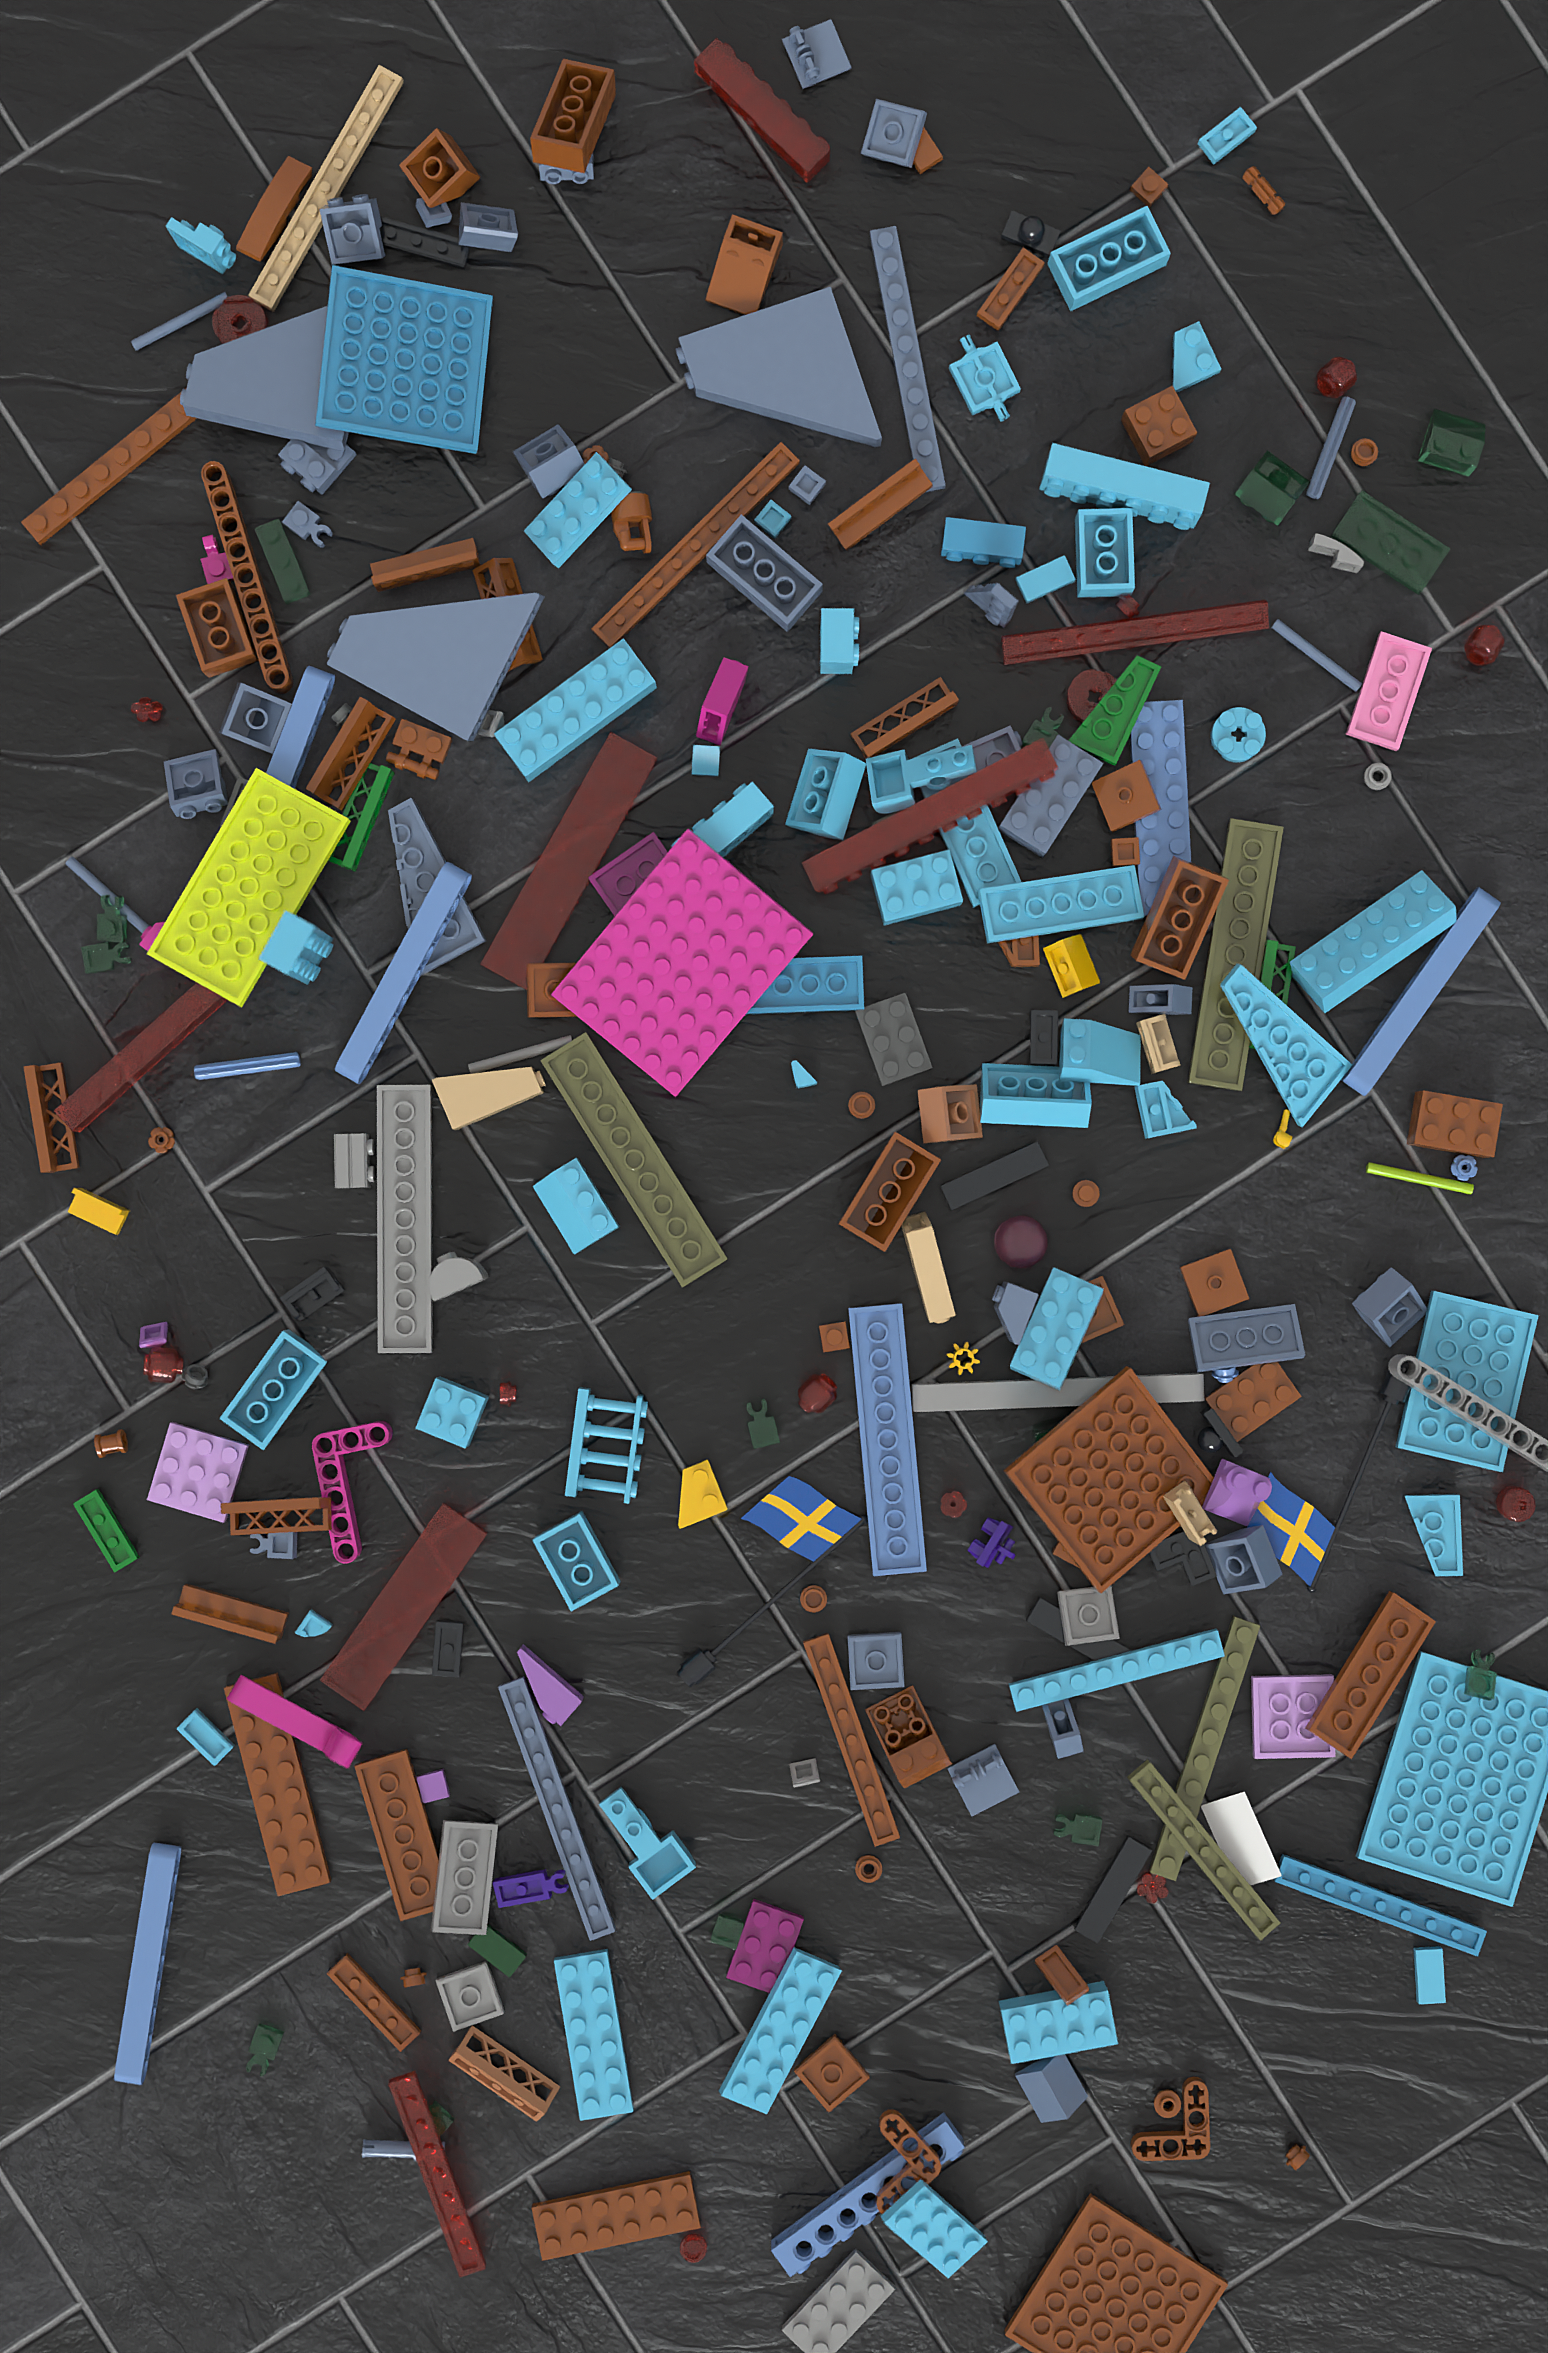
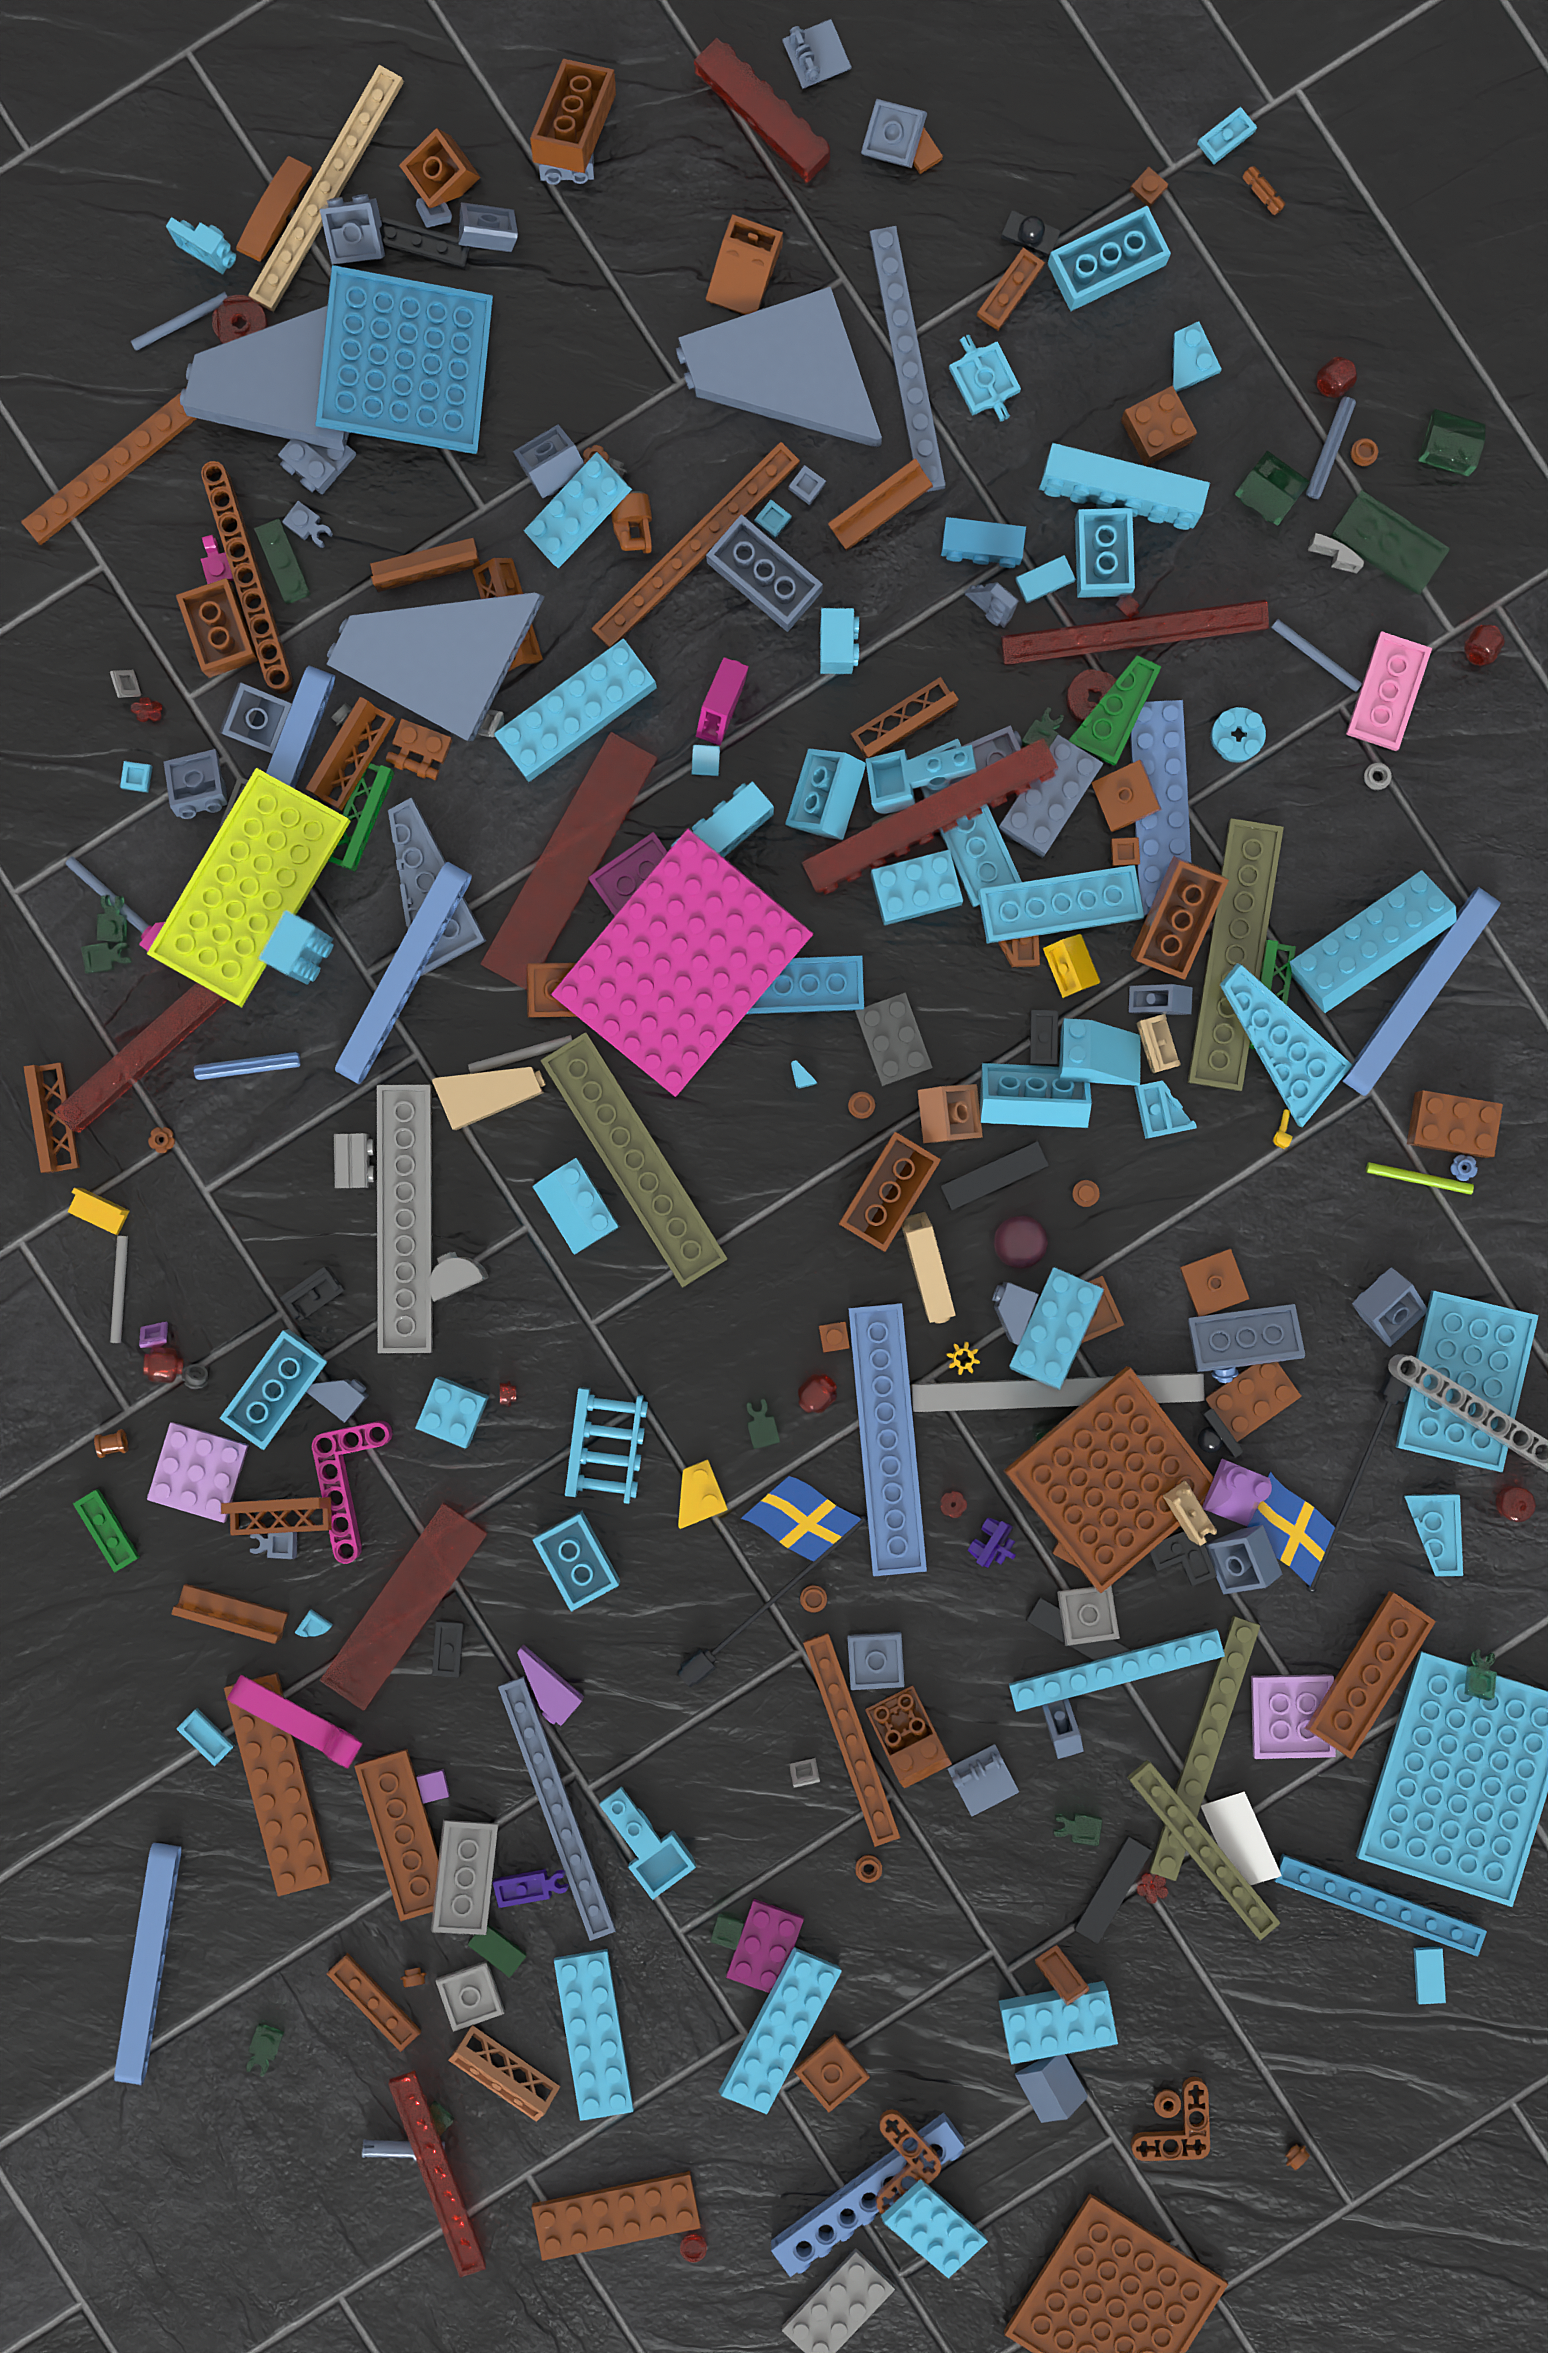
none -> light grey slope [110,670,141,697]
none -> light grey bar [110,1236,128,1343]
none -> medium azure tile [120,761,153,793]
none -> sand blue slope [306,1379,369,1422]

